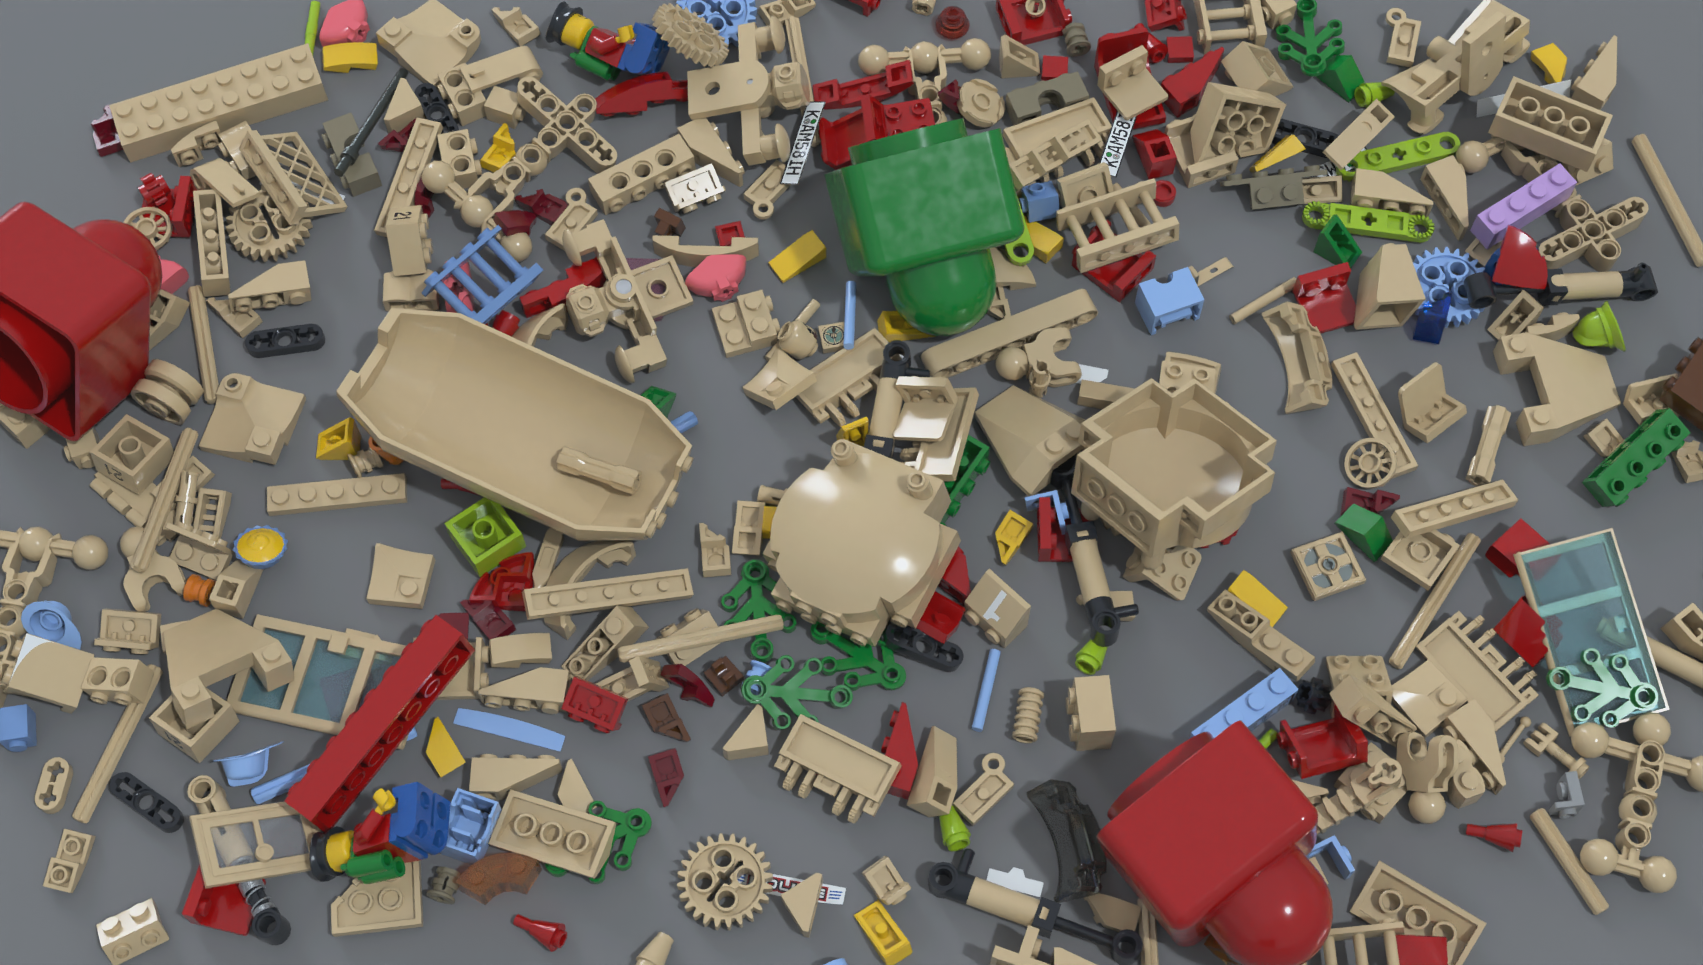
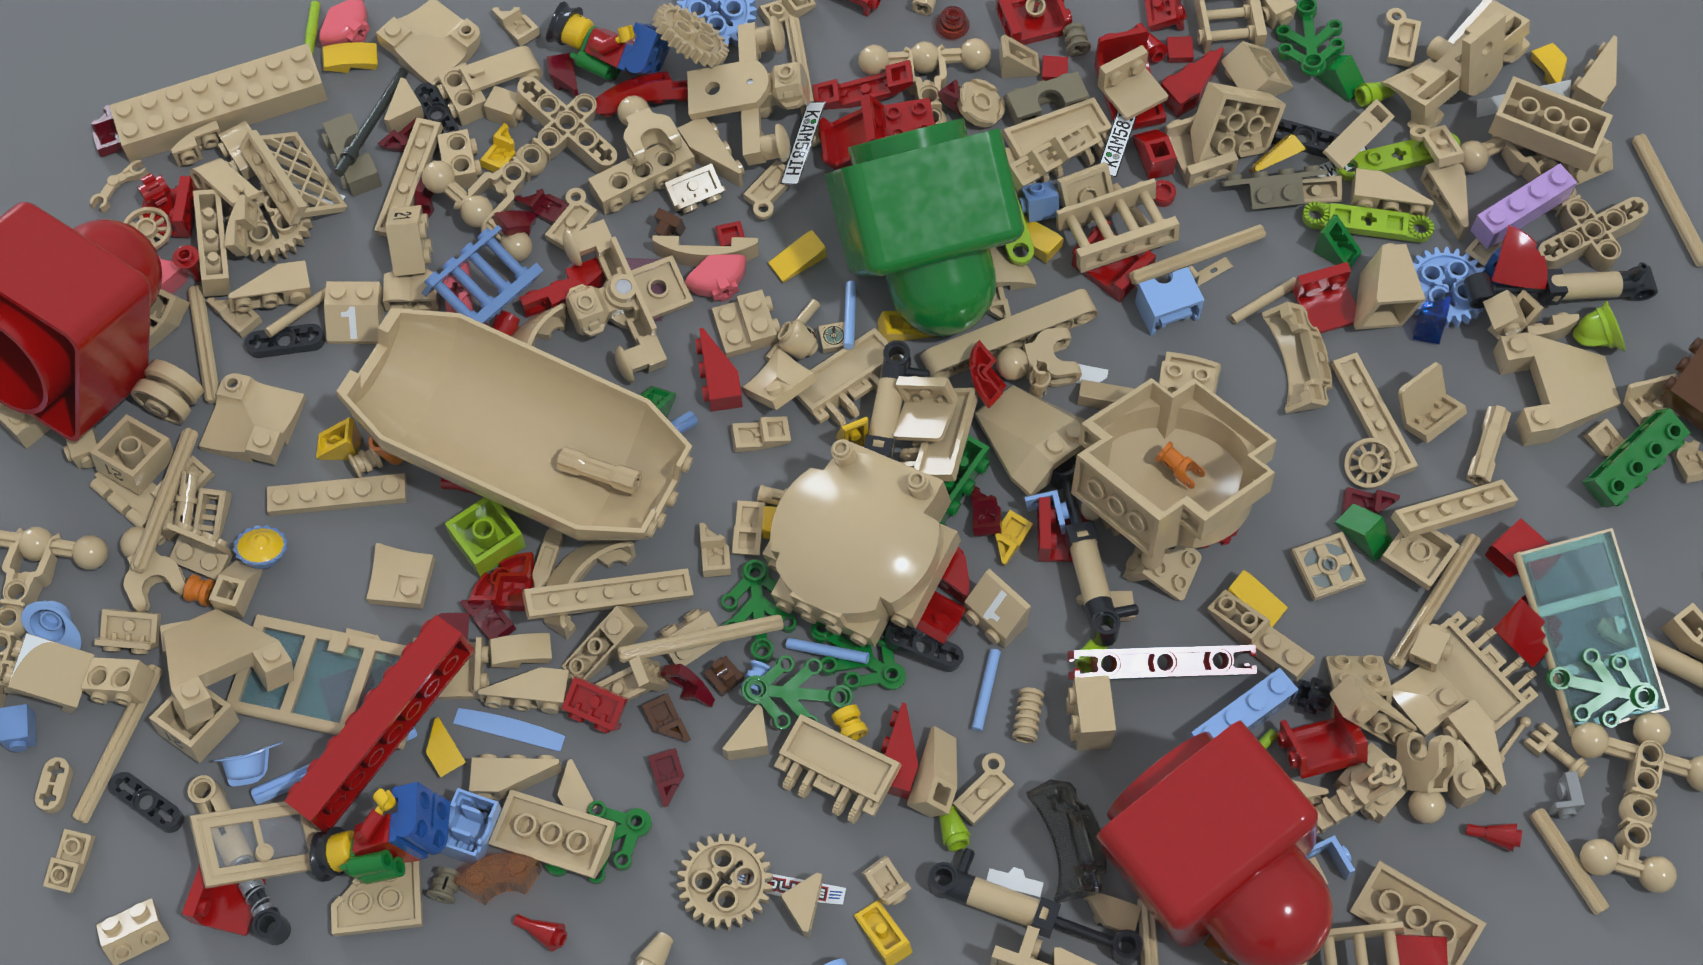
none -> tan piece [90,160,148,213]
none -> red cone [172,245,201,282]
none -> tan slope [225,195,257,256]
none -> tan bar [264,287,326,338]
none -> tan slope [324,281,384,344]
none -> dark red slope [547,53,579,96]
none -> tan piece [617,96,682,167]
none -> red slope [695,328,743,412]
none -> tan slope [730,416,791,452]
none -> light blue bar [786,638,870,664]
none -> yellow wheel [832,704,869,741]
none -> red brick [969,340,1007,409]
none -> dark red slope [971,486,1002,536]
none -> piece [1067,645,1257,680]
none -> tan axle [1129,224,1266,286]
none -> orange piece [1154,441,1206,489]
none -> tan brick [1409,623,1453,672]
none -> tan hinge [1410,125,1464,168]
none -> tan brick [1483,290,1528,336]

